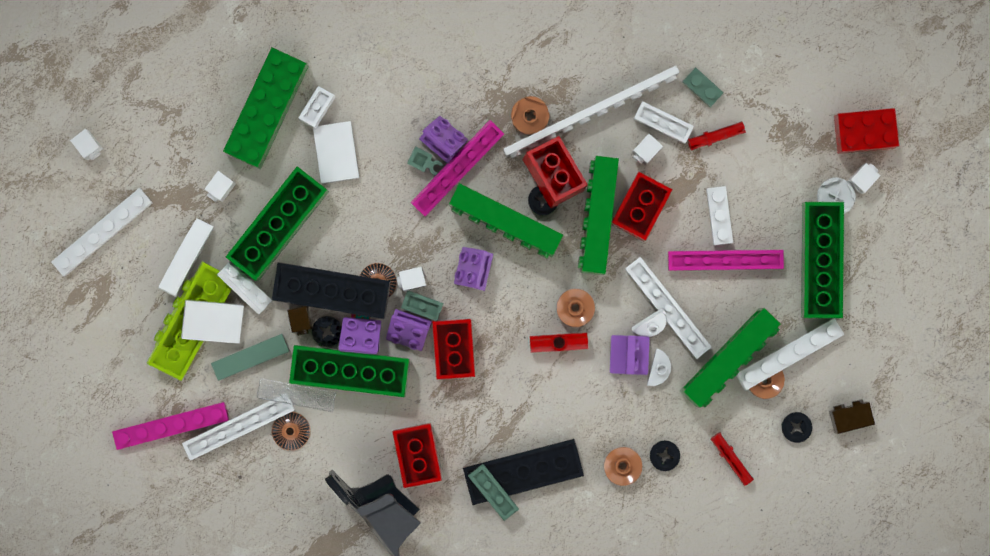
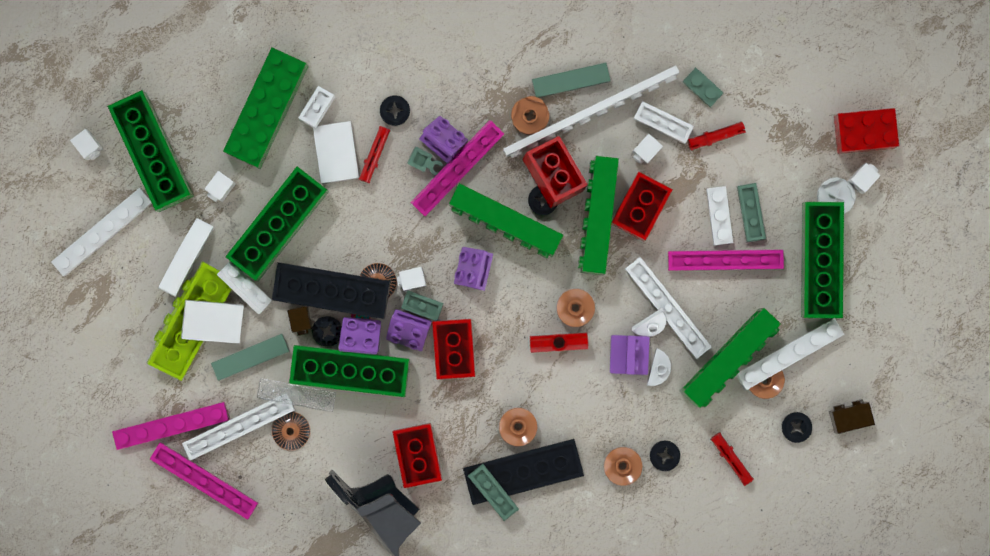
none -> green brick [107,90,194,212]
none -> dark pink plate [150,442,259,520]
none -> red pin [359,126,391,184]
none -> black gear [380,95,410,126]
none -> nougat dish [499,408,537,446]
none -> sand green tile [532,63,611,98]
none -> sand green tile [737,183,766,243]

